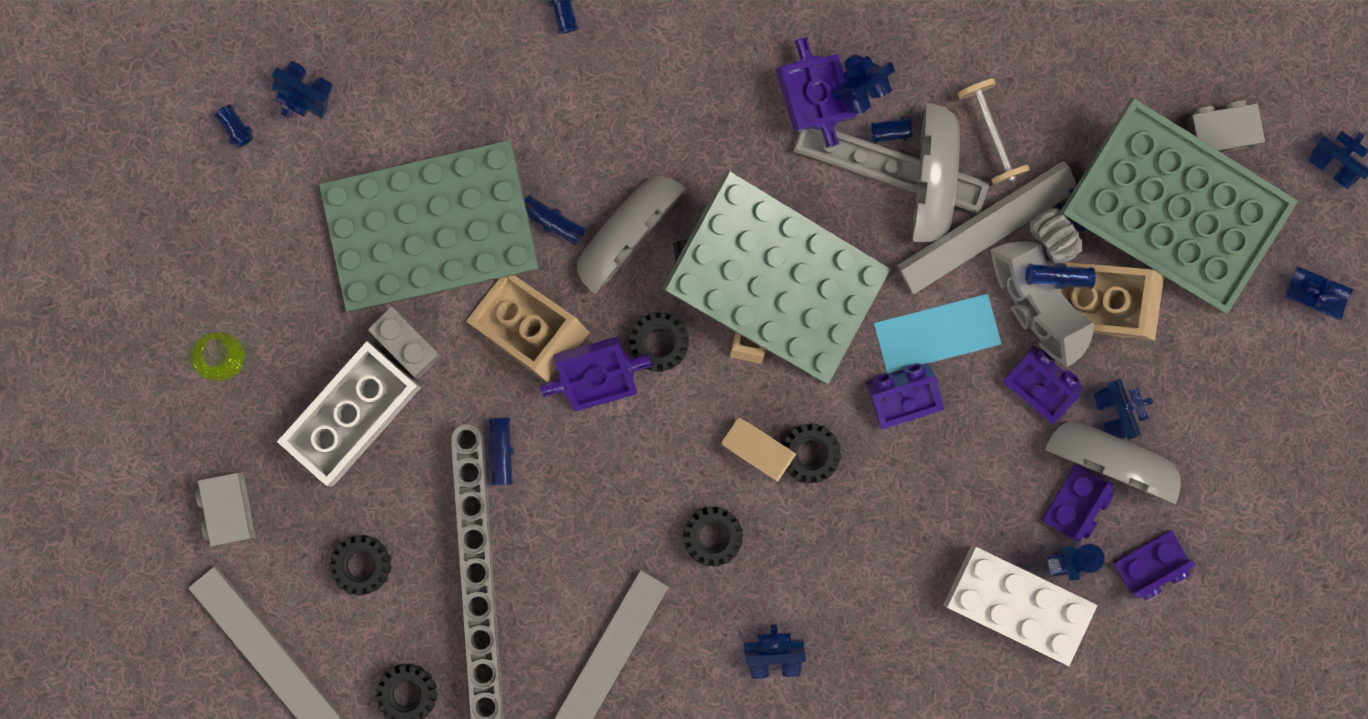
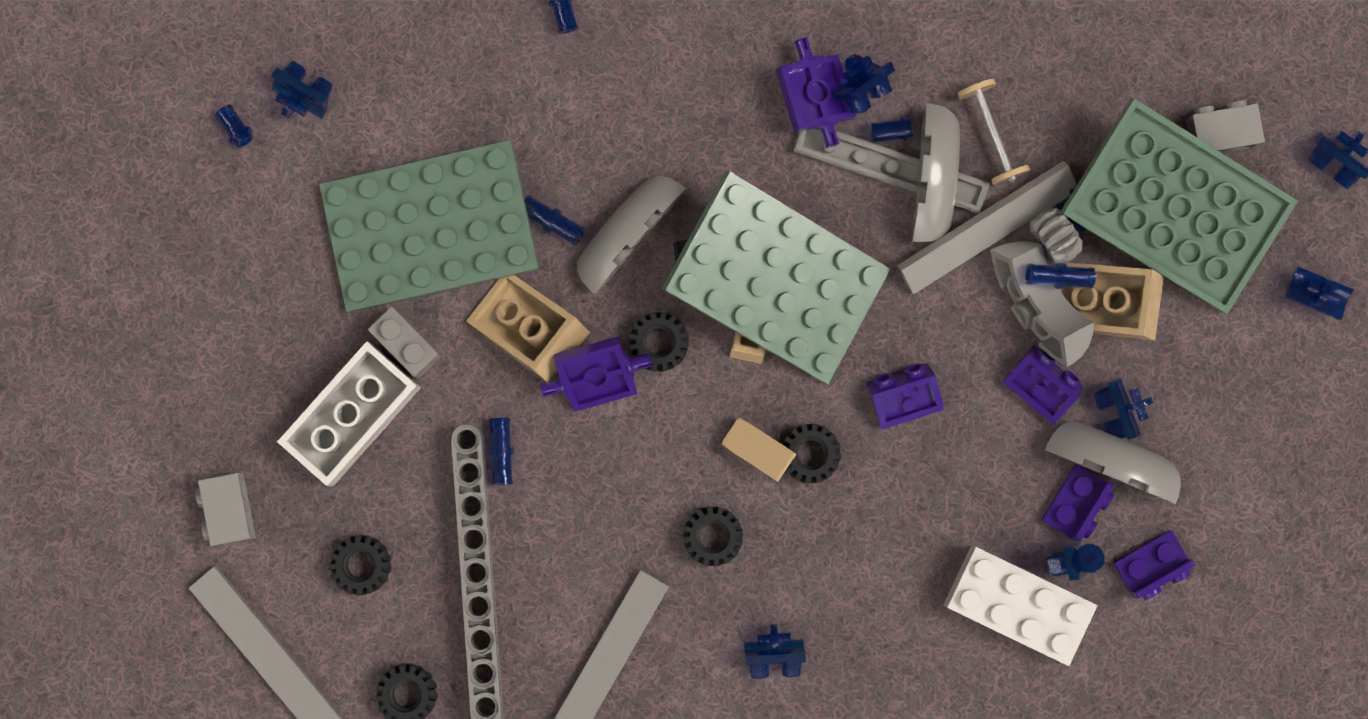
clear neon green piece [190,332,246,382] -> none
medium azure piece [874,294,1001,373] -> none

